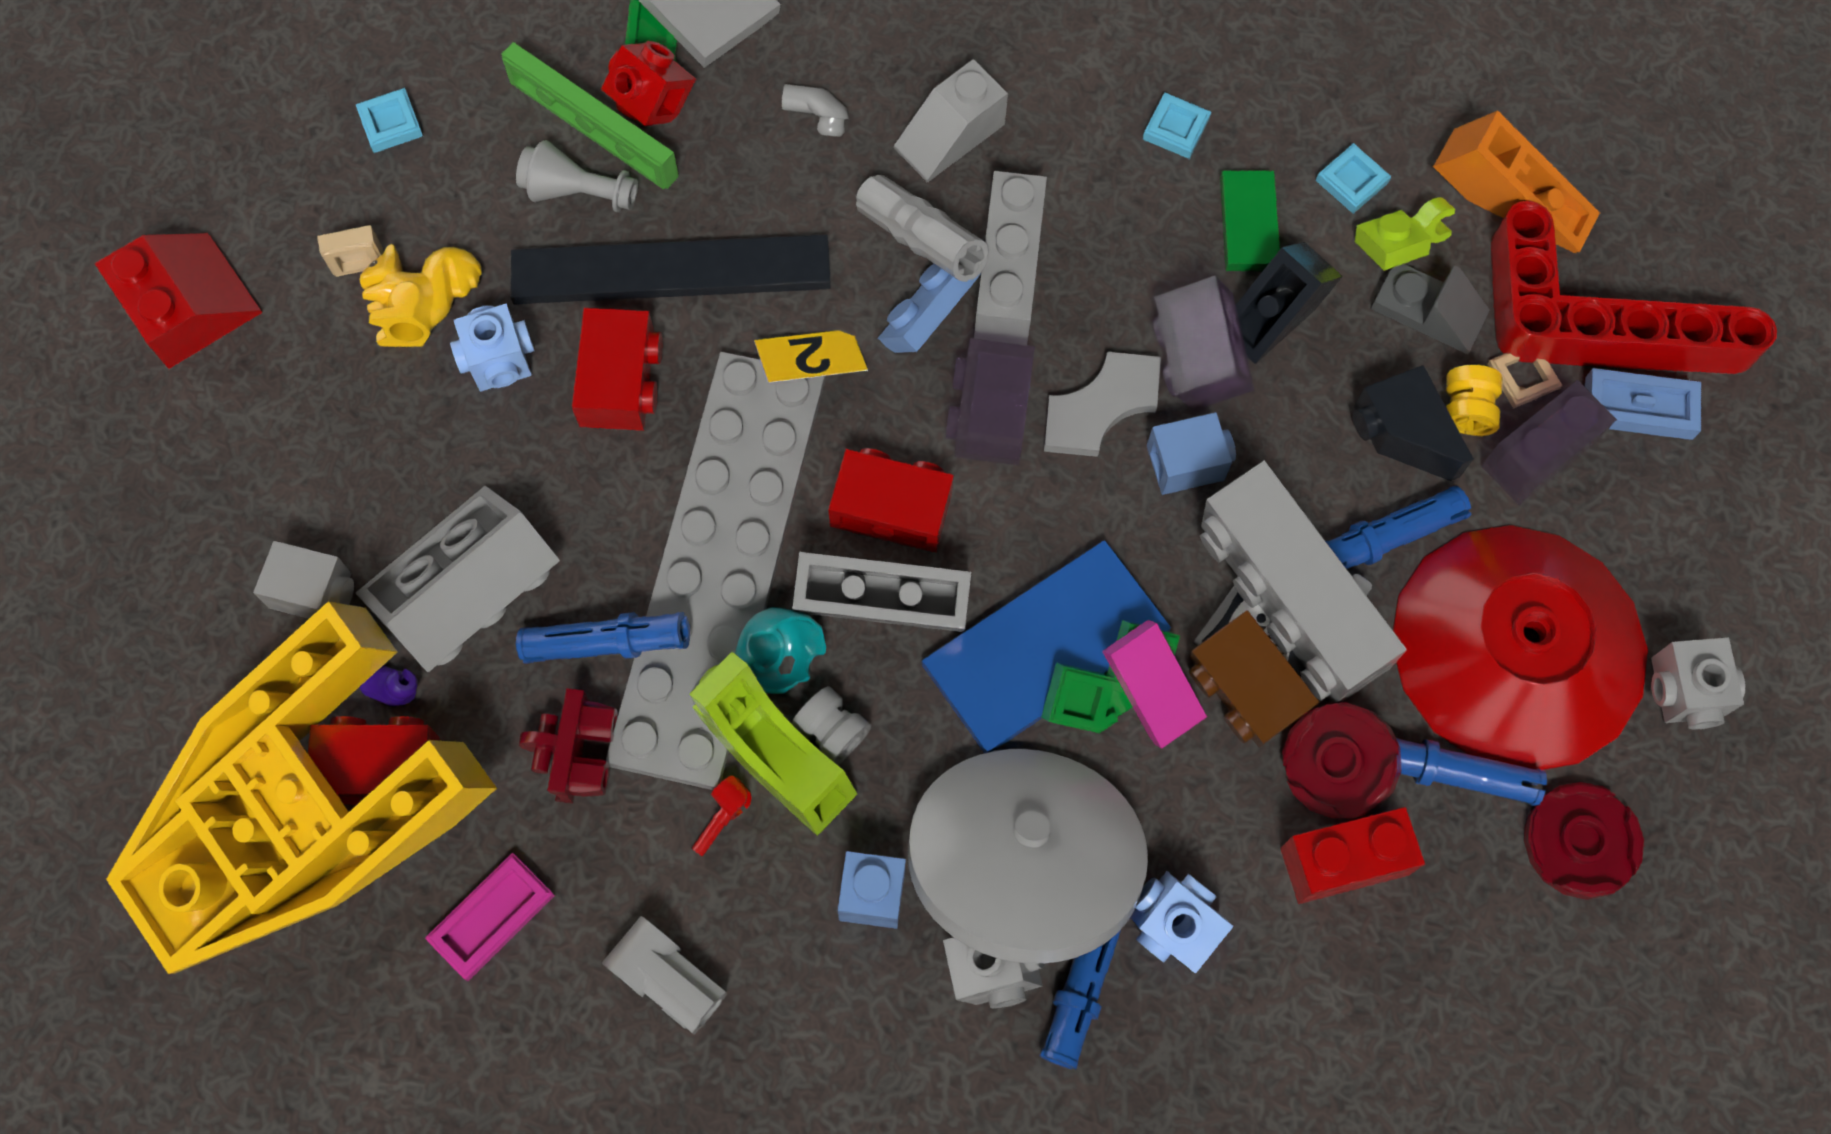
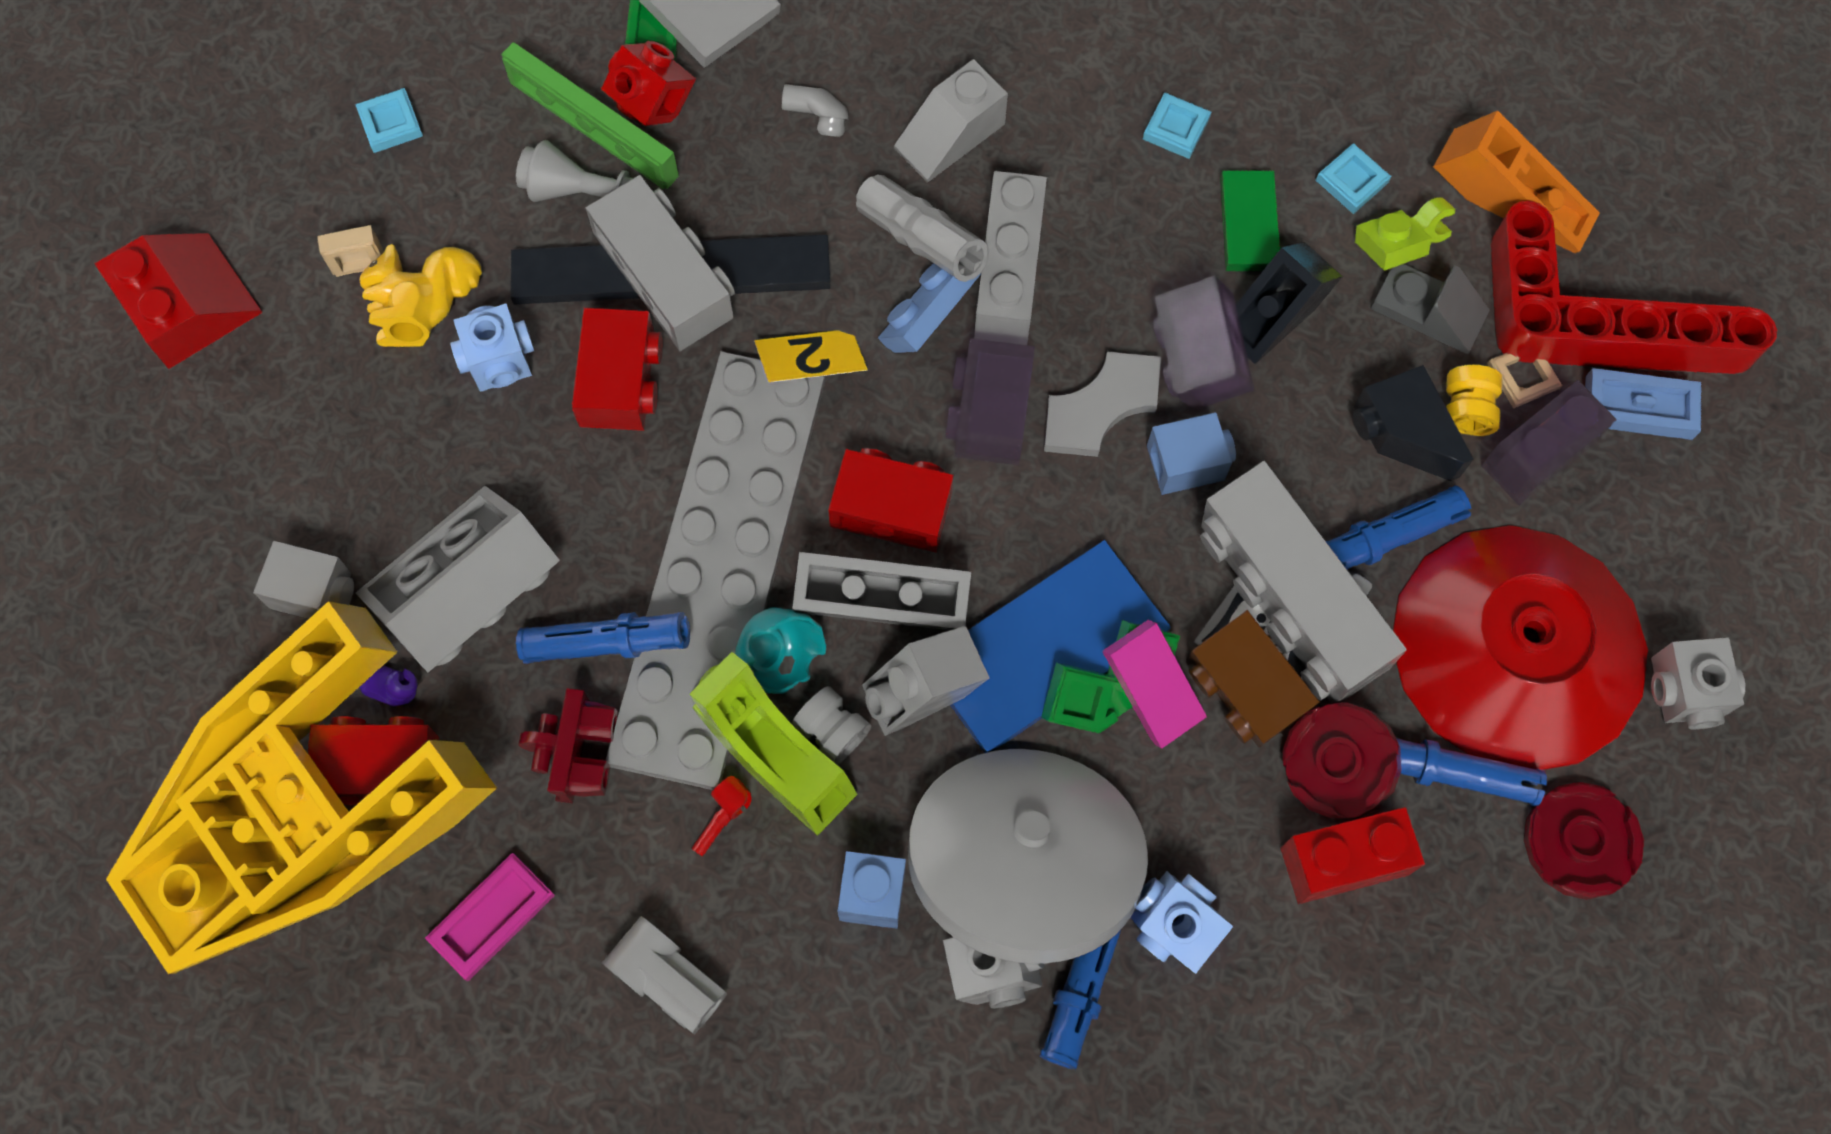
none -> light grey brick [585,175,735,351]
none -> light grey slope [862,626,990,736]

